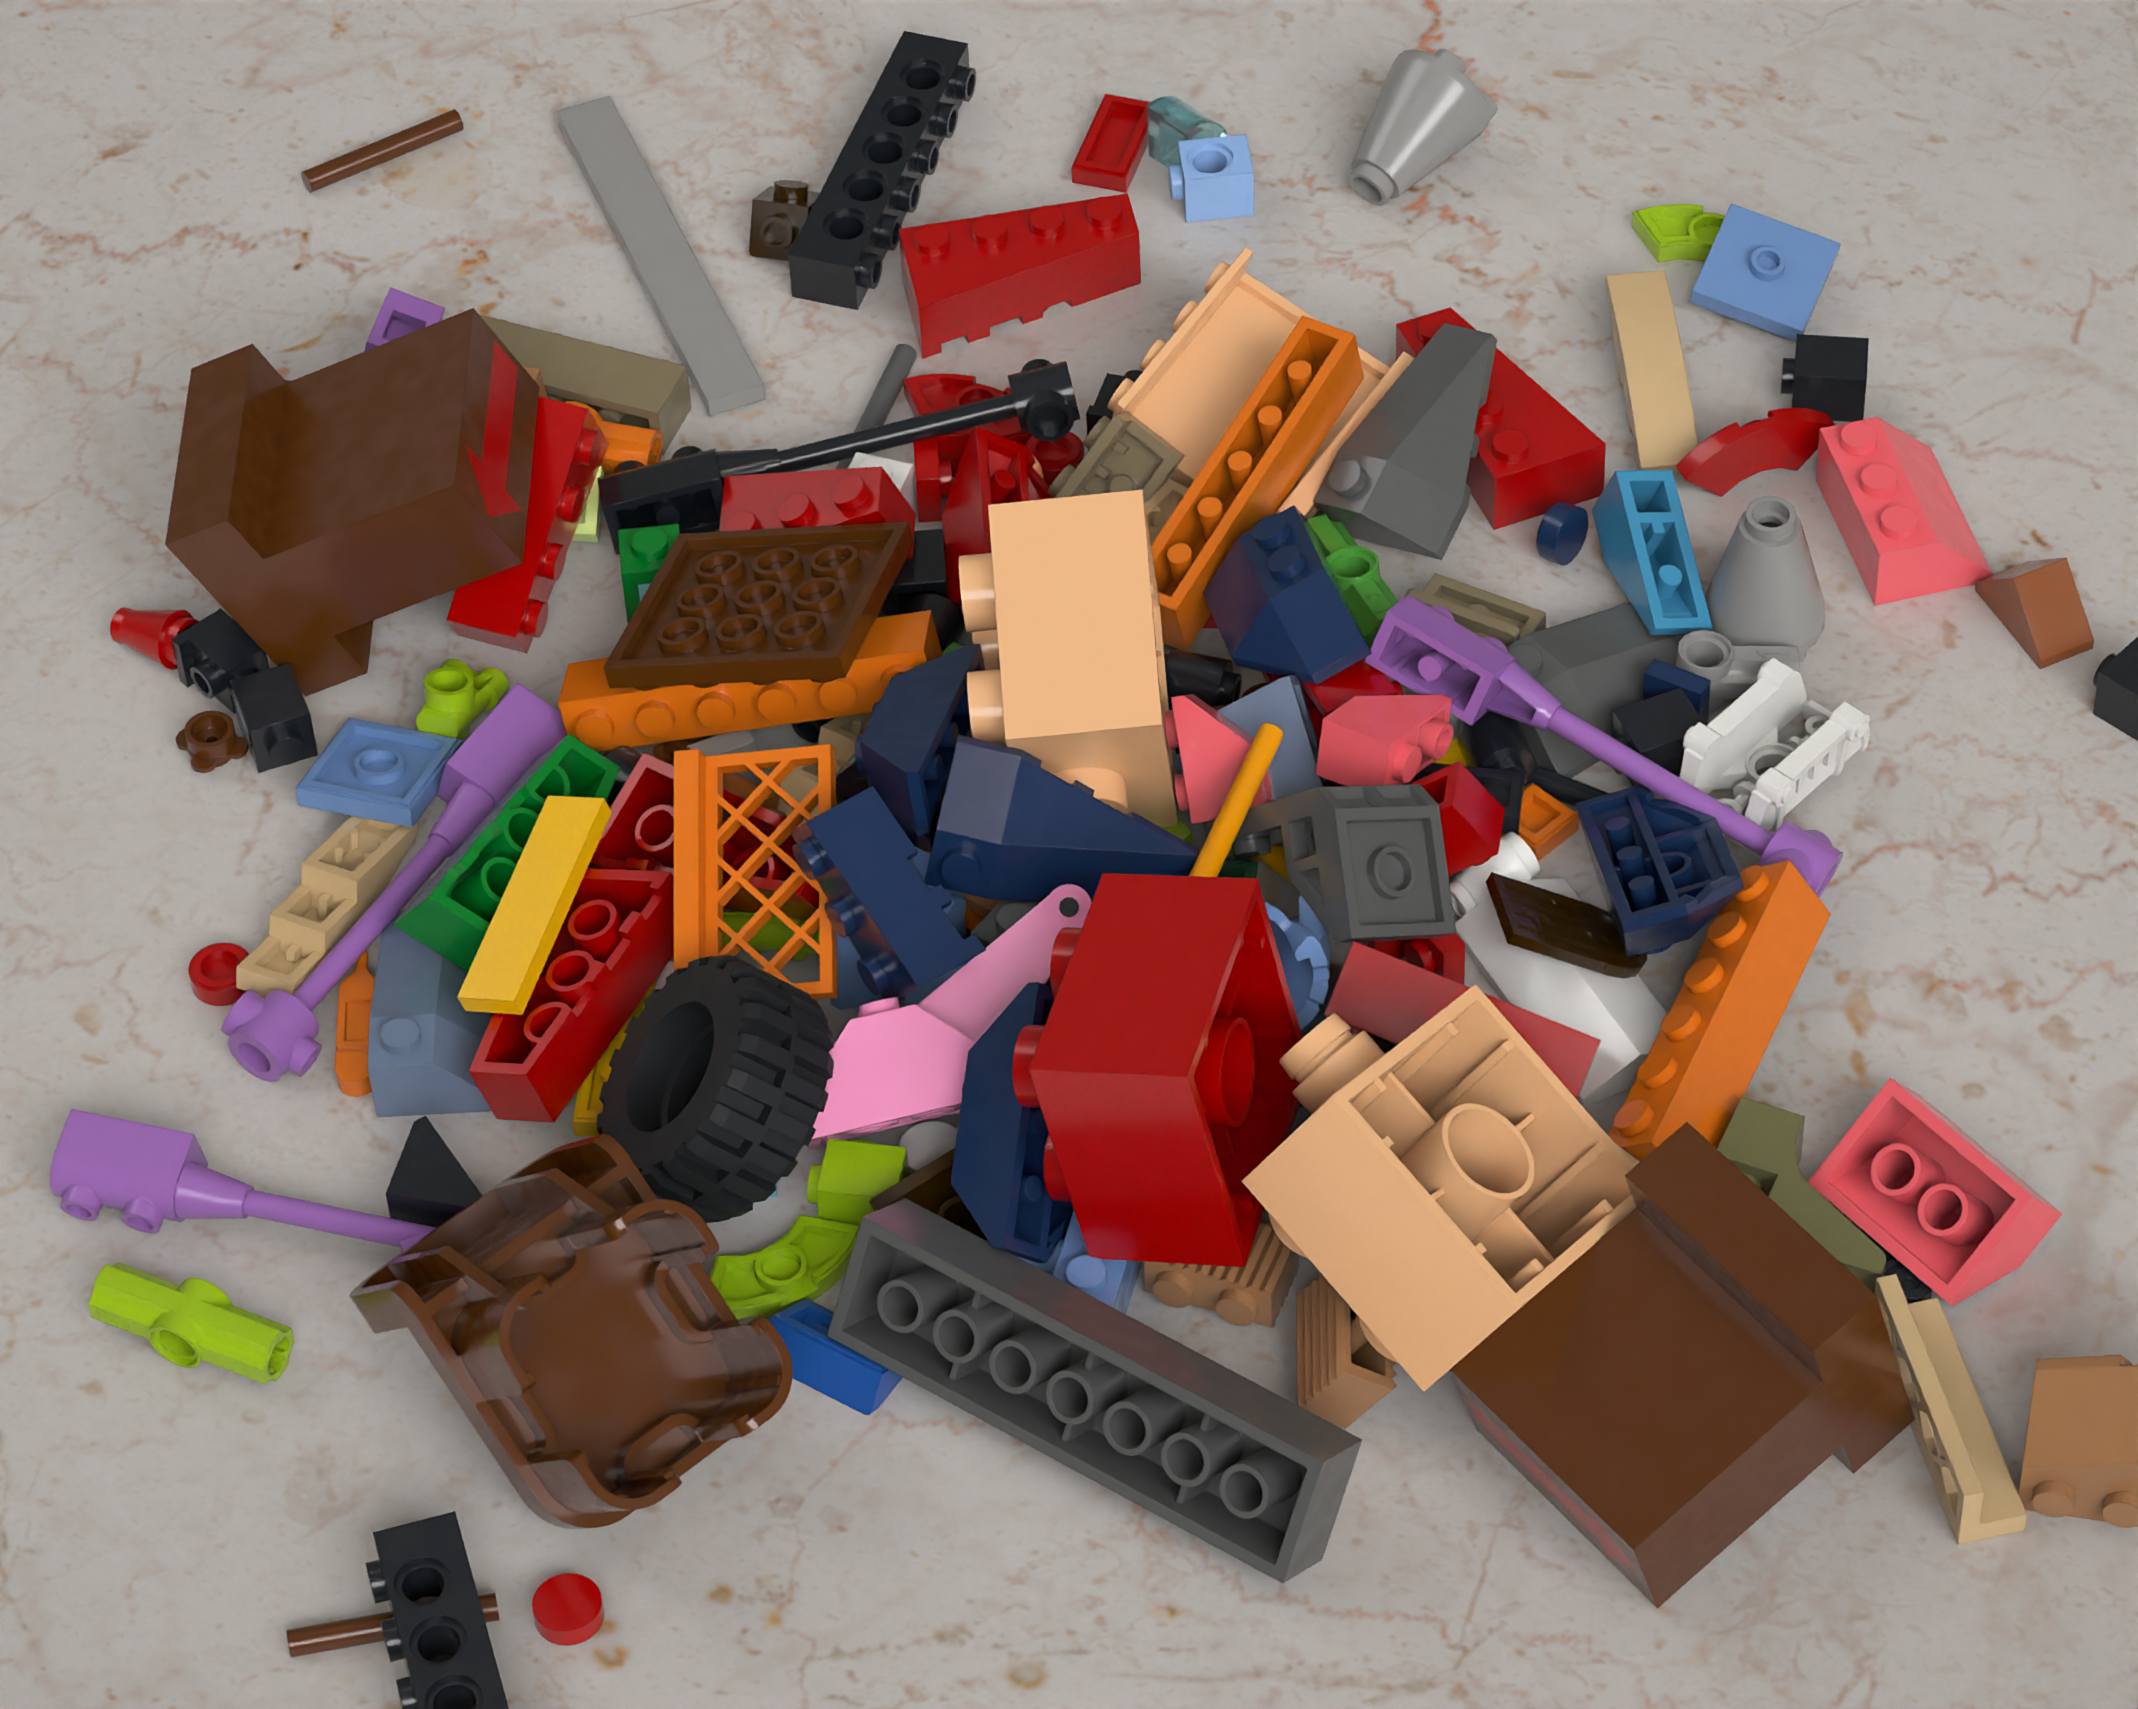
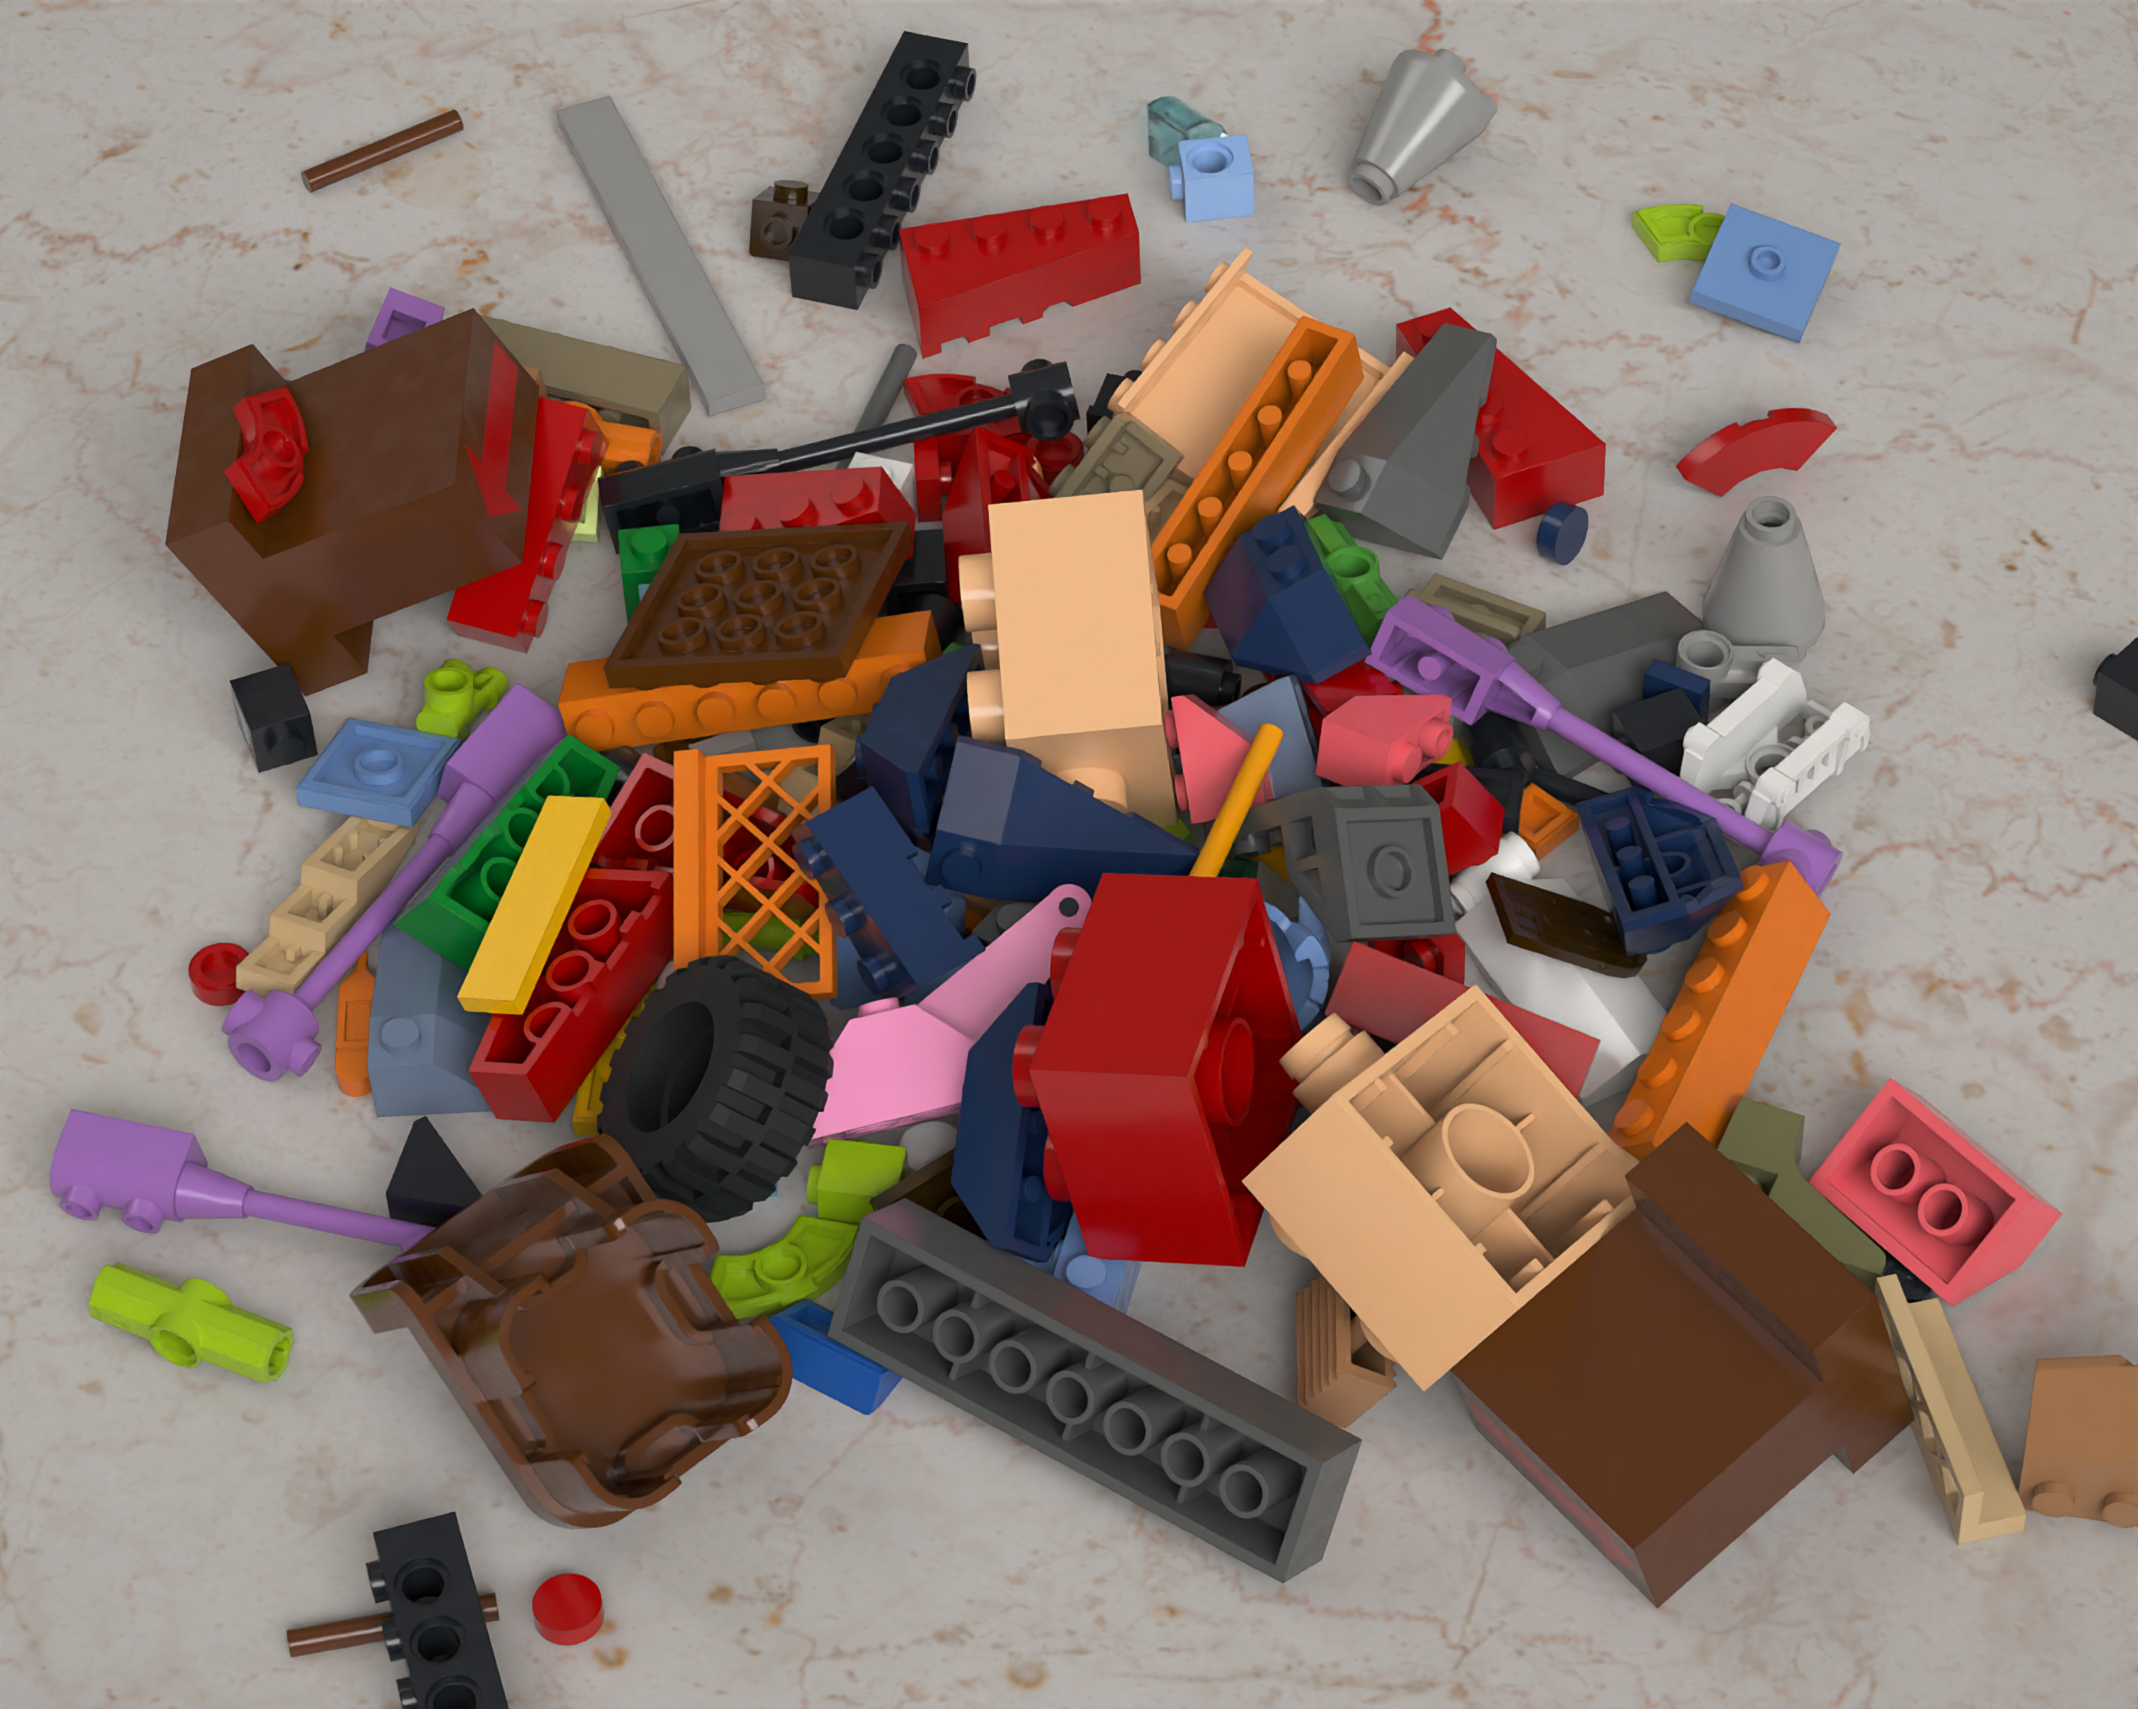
red cone [110,607,200,670] -> none
black brick [172,608,270,714] -> none
reddish brown plate [176,711,249,773] -> none
red tile [1071,94,1160,193] -> none
medium nougat brick [1144,1221,1299,1328] -> none
dark azure slope [1592,470,1713,635] -> none
tan slope [1605,270,1698,474] -> none
black brick [1781,334,1869,422] -> none
coral slope [1816,417,1992,606] -> none
dark orange slope [1975,557,2094,669] -> none
none -> red tile [224,386,309,523]

